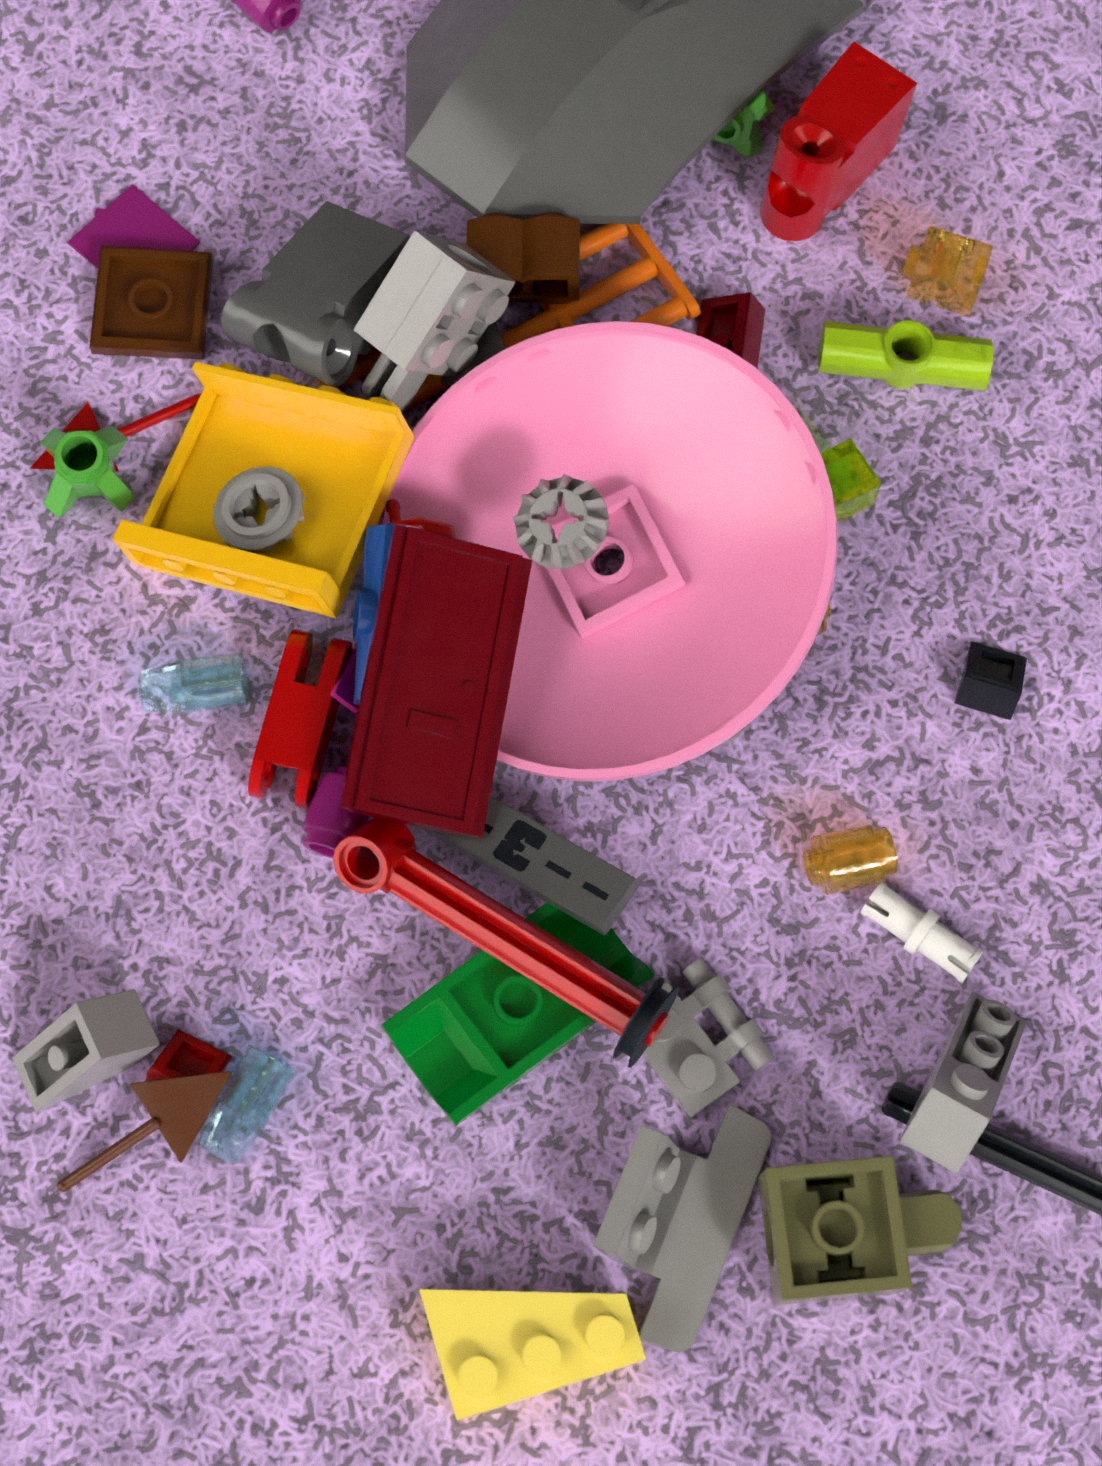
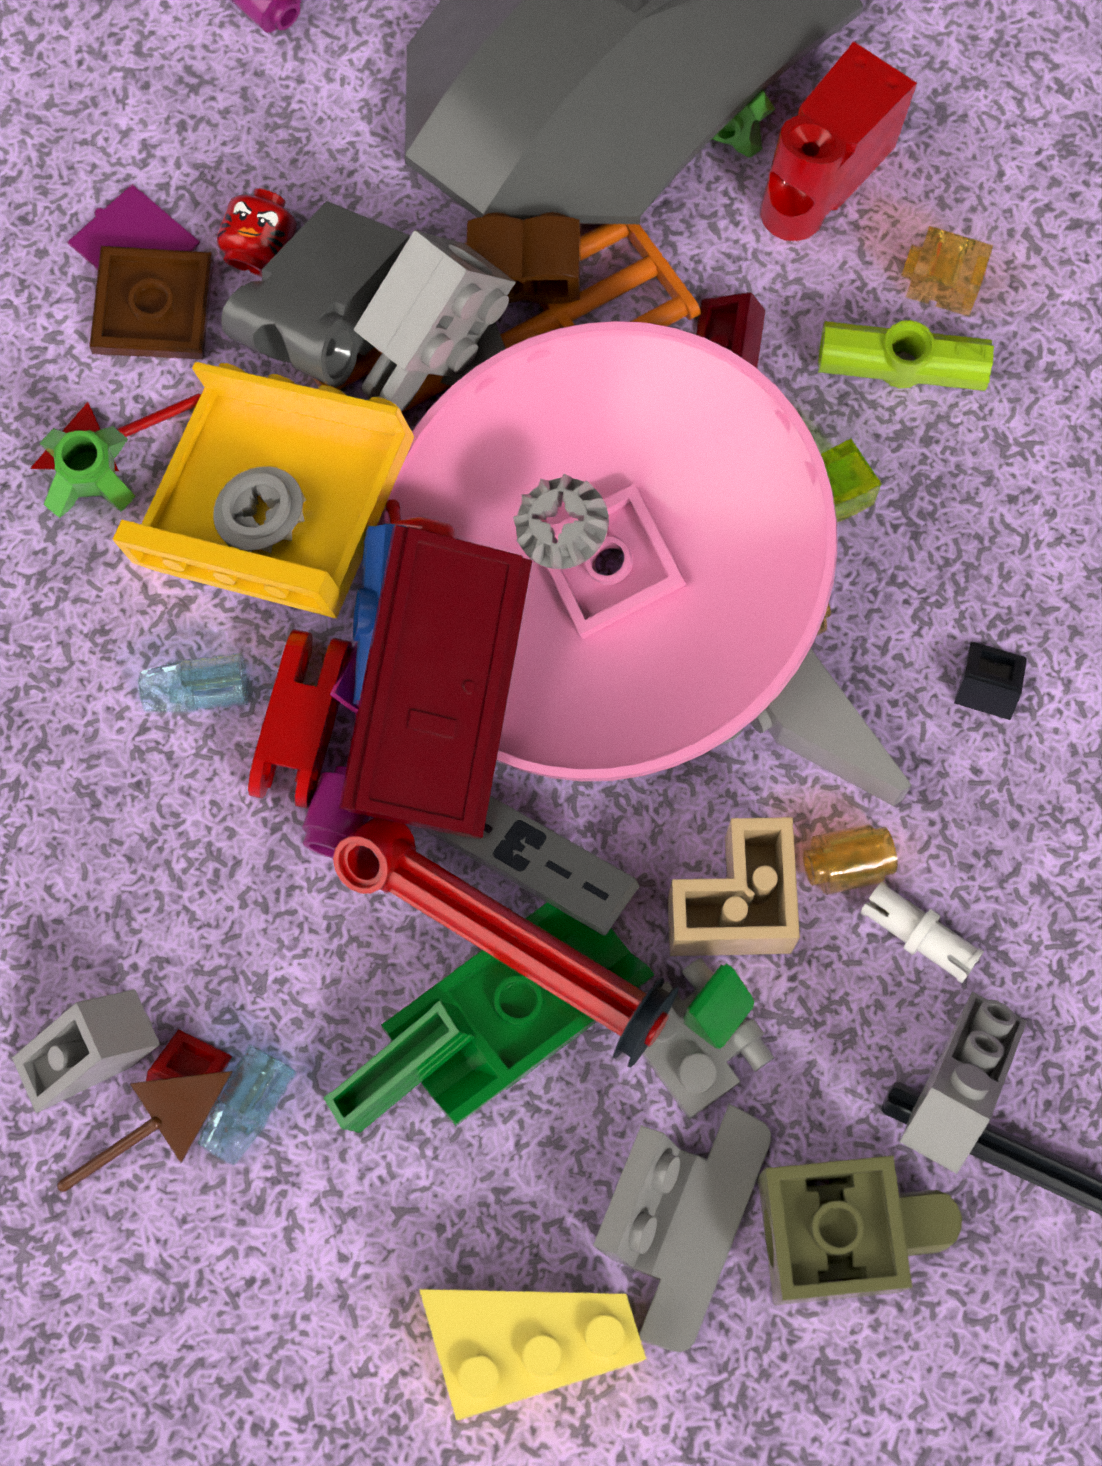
none -> red head [217,188,297,277]
none -> green piece [323,1001,476,1133]
none -> tan brick [667,817,800,956]
none -> green slope [683,963,754,1049]
none -> light grey slope [750,648,912,806]

